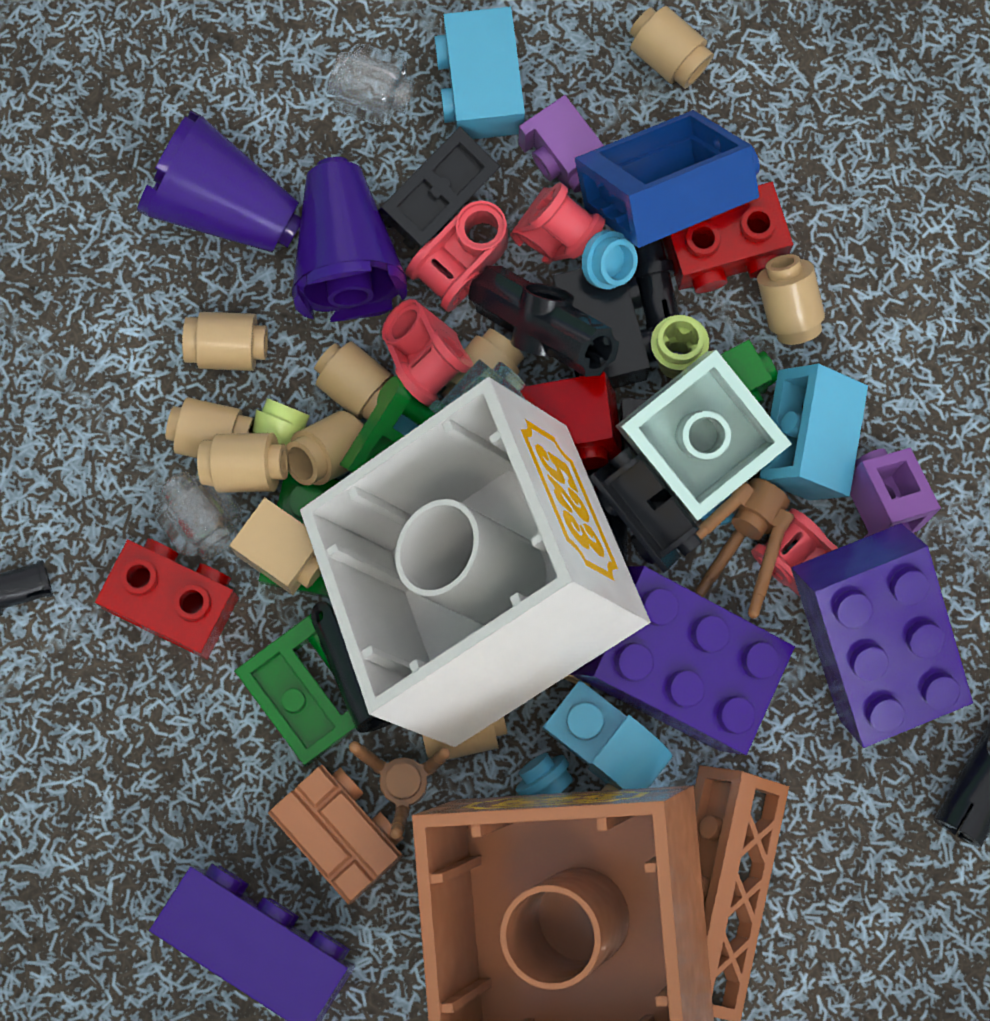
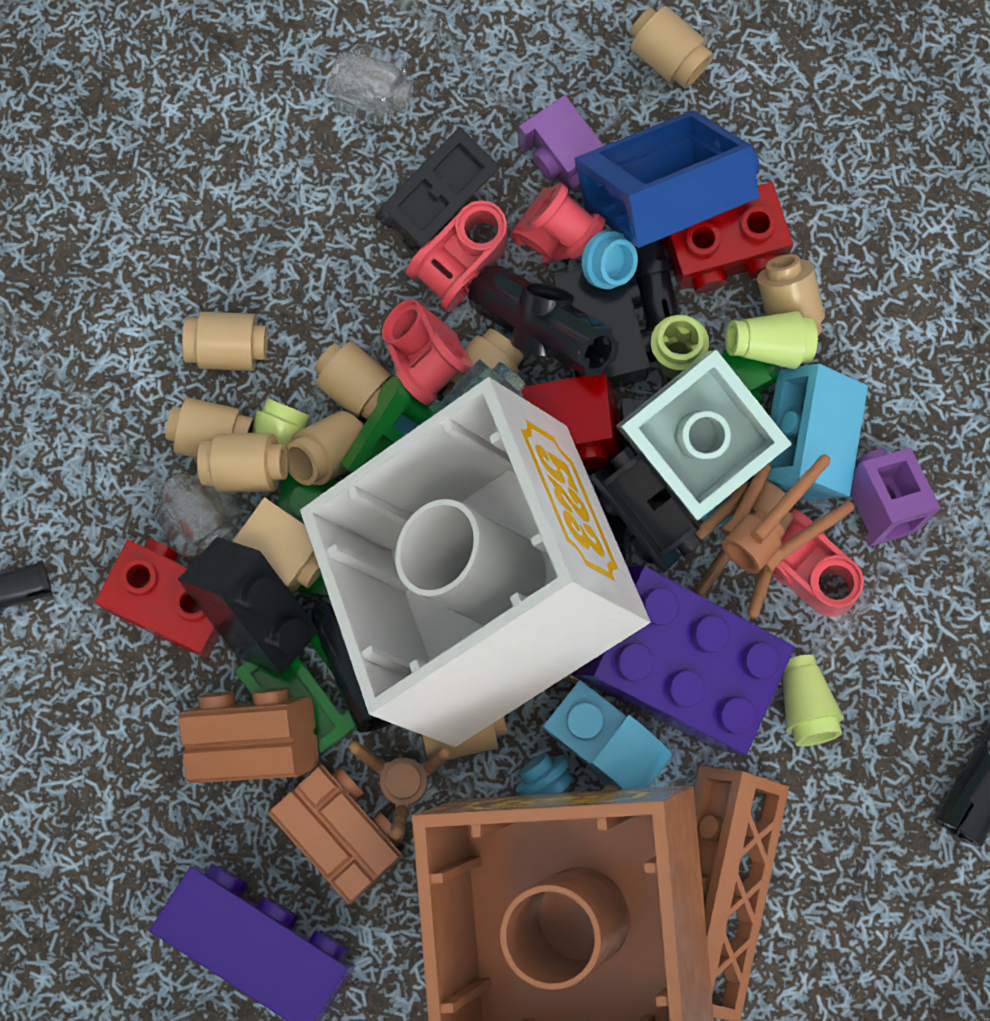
dark purple cone [137,110,301,253] -> none
dark purple cone [292,157,407,322] -> none
medium azure brick [434,6,525,139] -> none
dark purple brick [791,523,973,748] -> none
none -> black brick [178,537,319,675]
none -> nougat brick [178,687,320,784]
none -> nougat plant [721,454,855,574]
none -> yellowish green cone [725,311,818,369]
none -> yellowish green cone [782,655,844,747]

